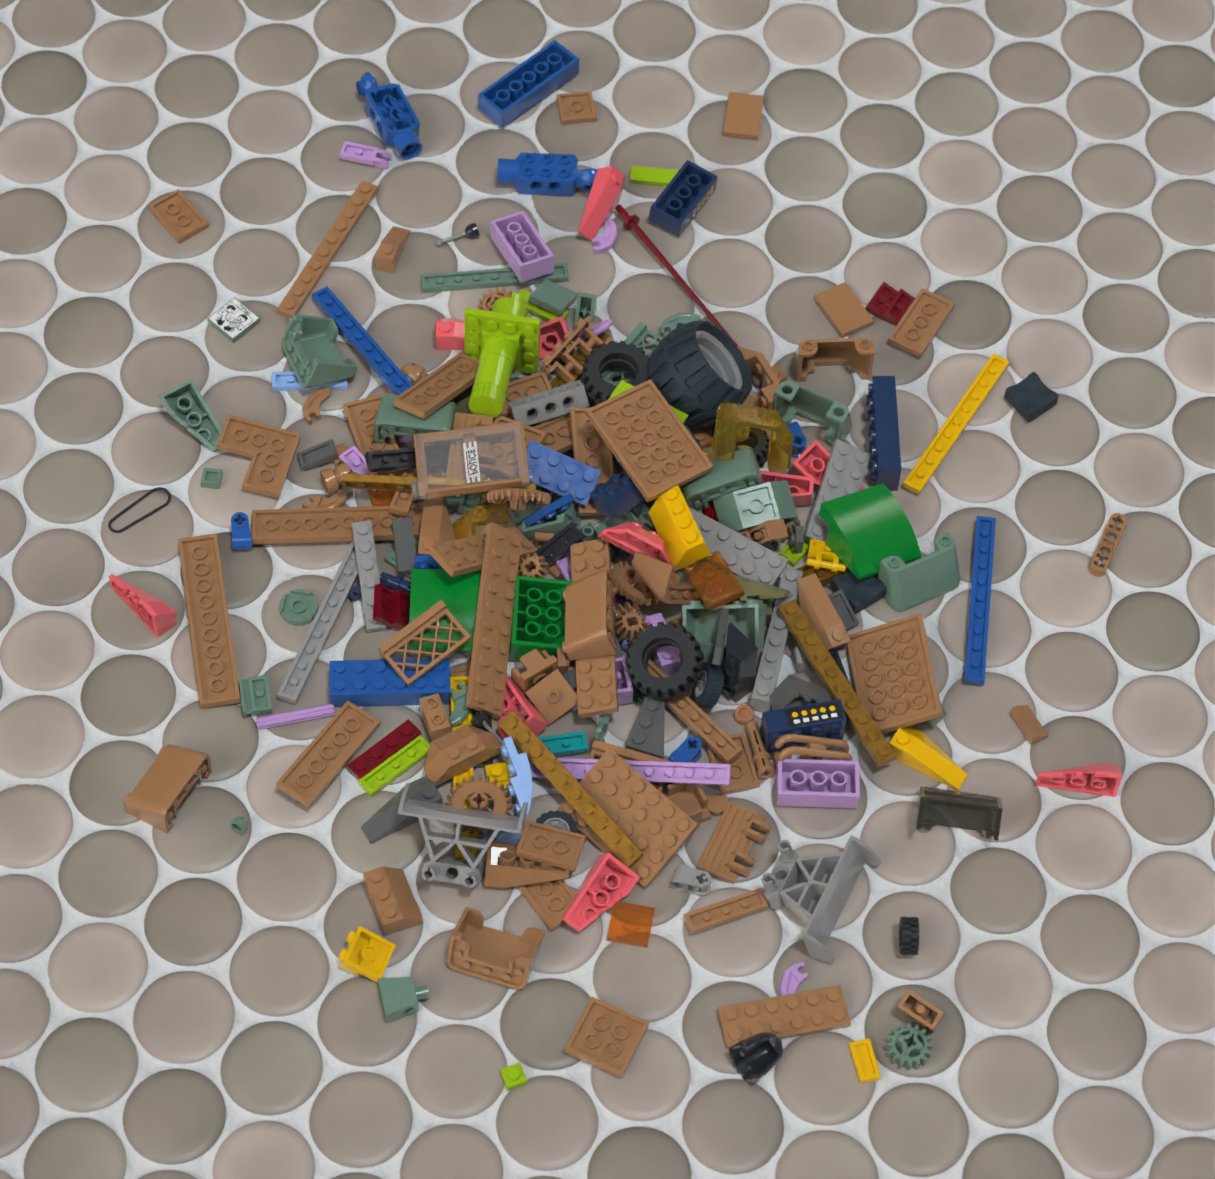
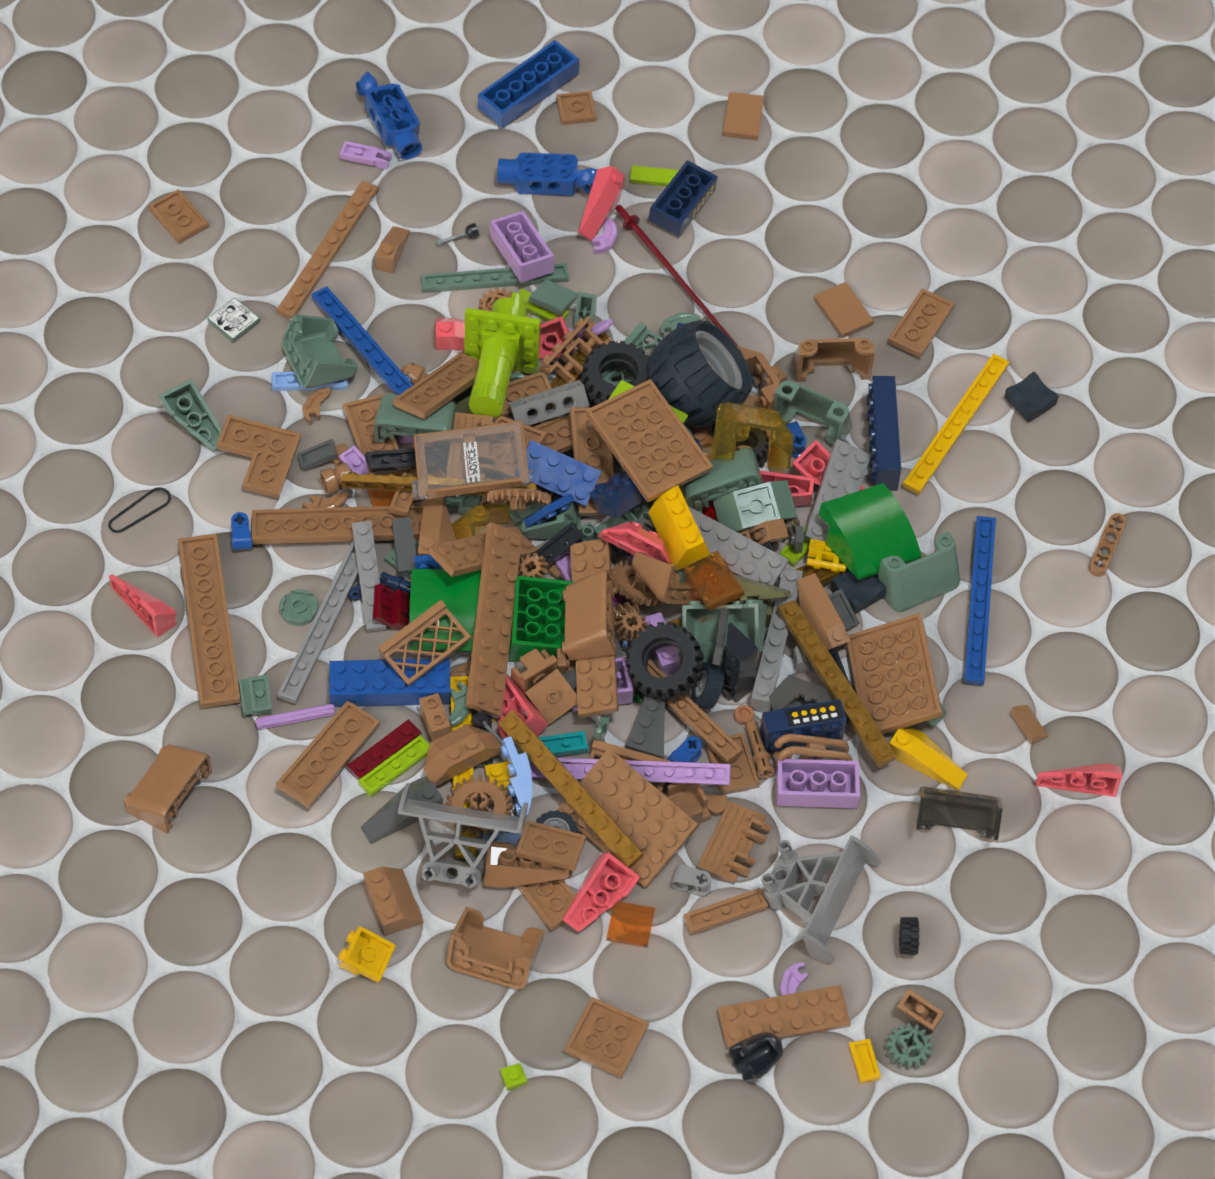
sand green tile [200,468,223,489] -> none
sand green hinge [230,816,249,834] -> none
sand green torso [378,977,429,1023] -> none
medium nougat tile [534,532,554,549] -> none
dark red slope [865,281,915,325] -> none

